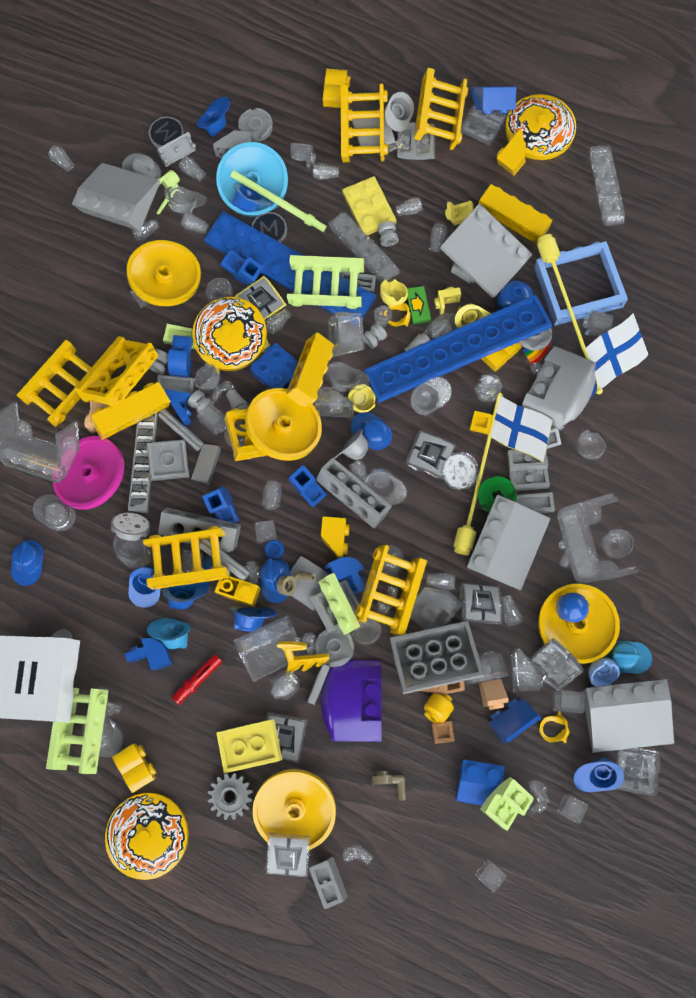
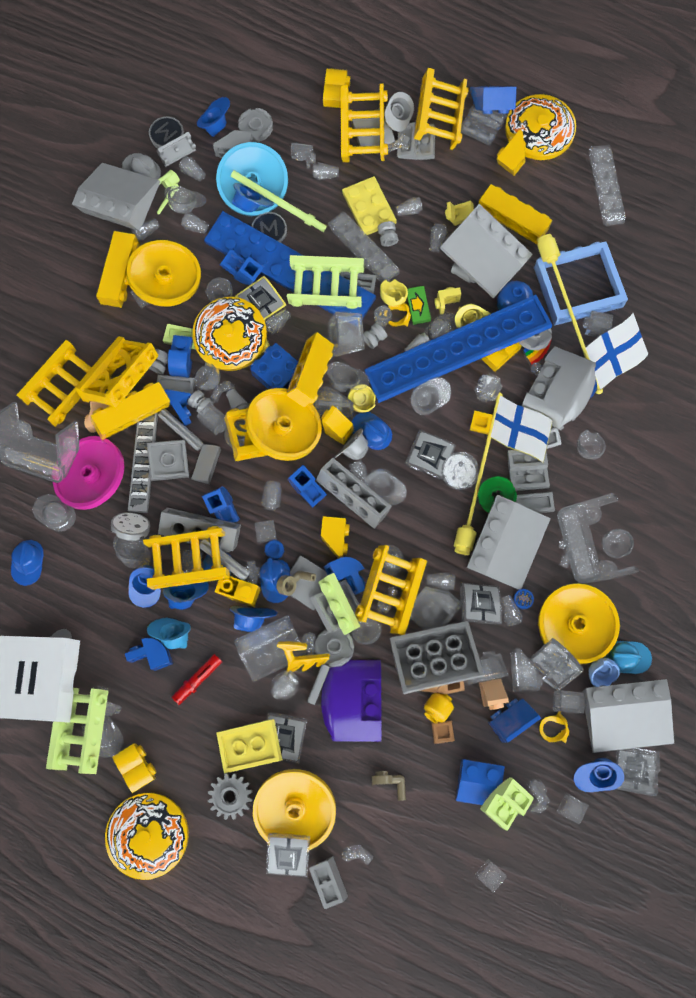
clear cone [48,145,74,172] -> none
blue hair [556,592,589,623] -> none
none -> yellow brick [96,231,140,308]
none -> yellow slope [321,405,354,445]
none -> blue tile [513,589,534,610]

